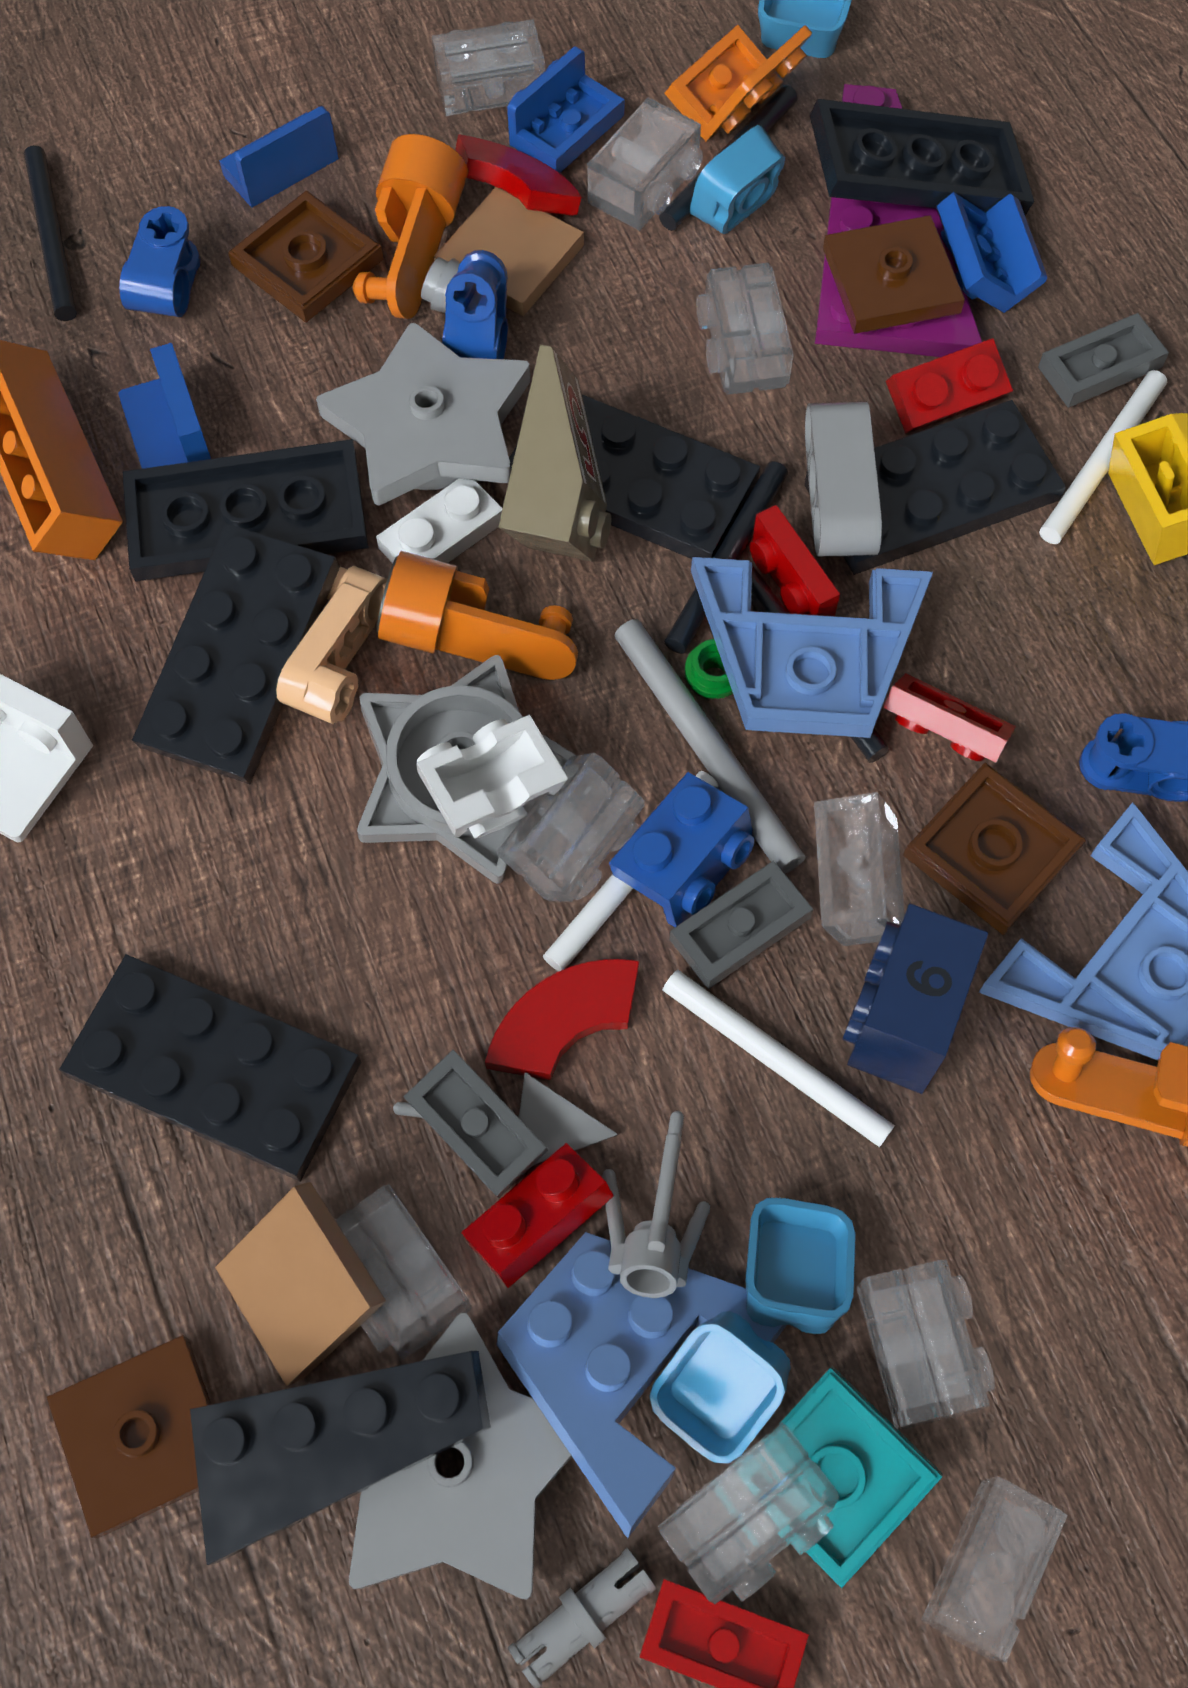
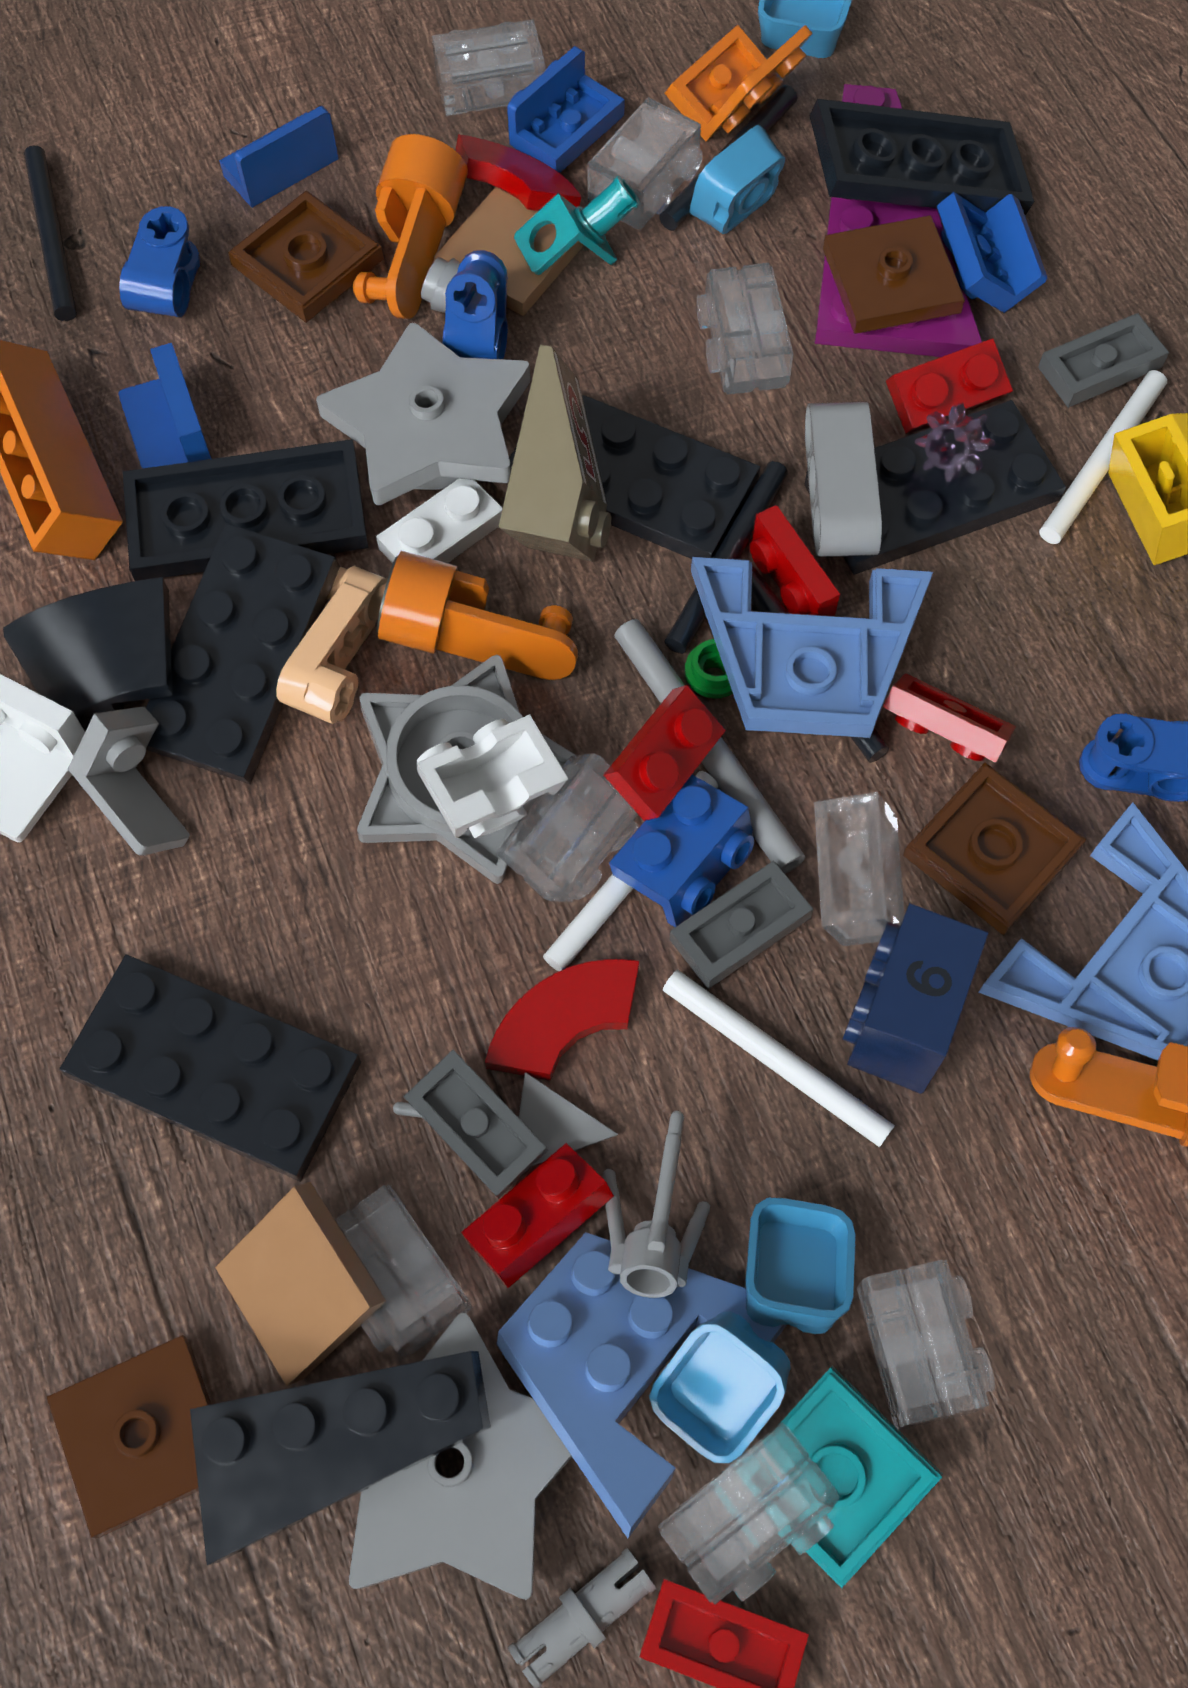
clear brick [921,1476,1068,1663] -> none
none -> black slope [3,577,173,731]
none -> light grey bracket [68,706,190,856]
none -> teal bracket [514,176,641,275]
none -> red plate [603,685,726,821]
none -> clear purple gear [915,403,995,482]

